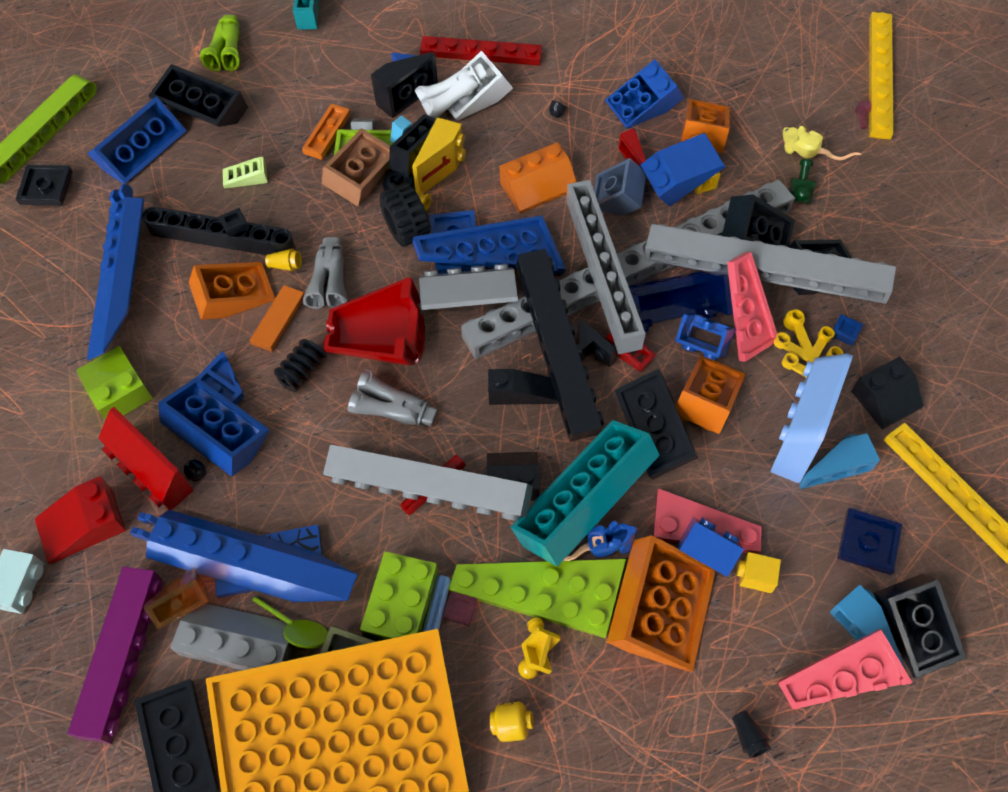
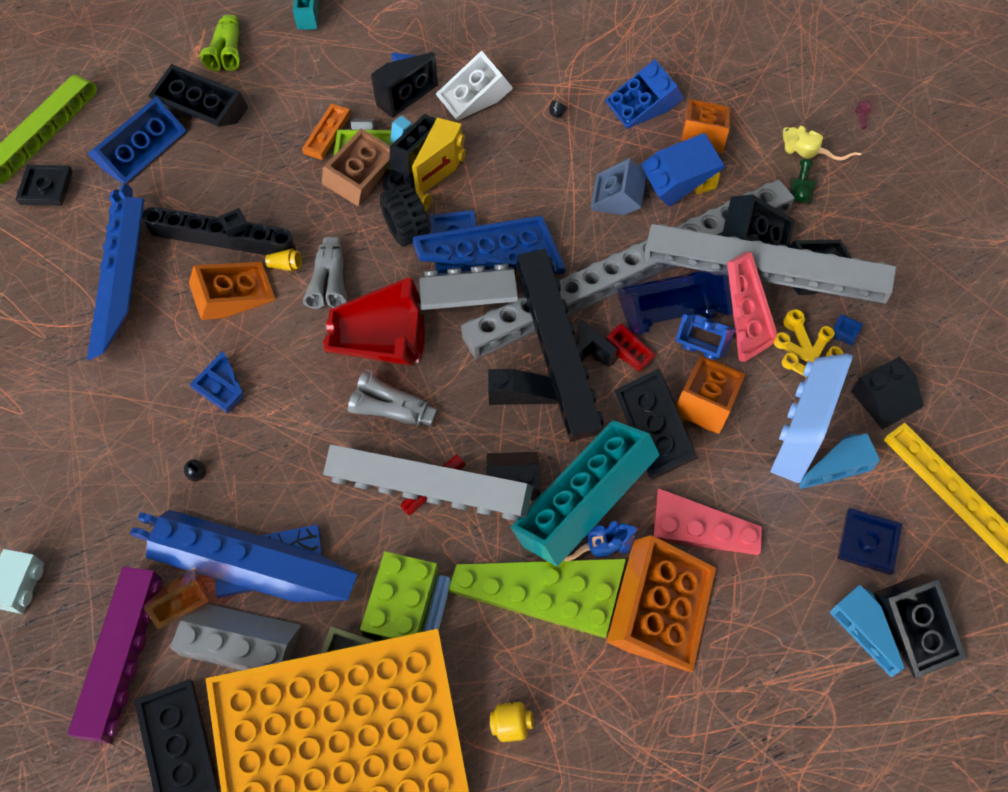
red slope [34,476,126,564] -> none
lime slope [76,346,153,420] -> none
red slope [98,407,194,510] -> none
blue slope [158,377,269,477] -> none
yellowish green slope [223,157,268,189] -> none
orange tile [250,285,304,352] -> none
lime piece [252,597,328,649] -> none
black piece [274,339,328,392] -> none
white piece [415,63,488,119] -> none
red plate [420,36,542,66] -> none
clear pink tile [443,591,477,627] -> none
orange slope [499,142,576,214] -> none
yellow piece [518,618,561,680] -> none
light grey brick [566,180,645,354] -> none
red slope [618,128,646,169] -> none
blue brick [677,517,744,577] -> none
black cone [732,711,771,759] -> none
yellow brick [736,552,781,593] -> none
coral wing [777,629,912,709] -> none
yellow plate [869,12,893,140] -> none

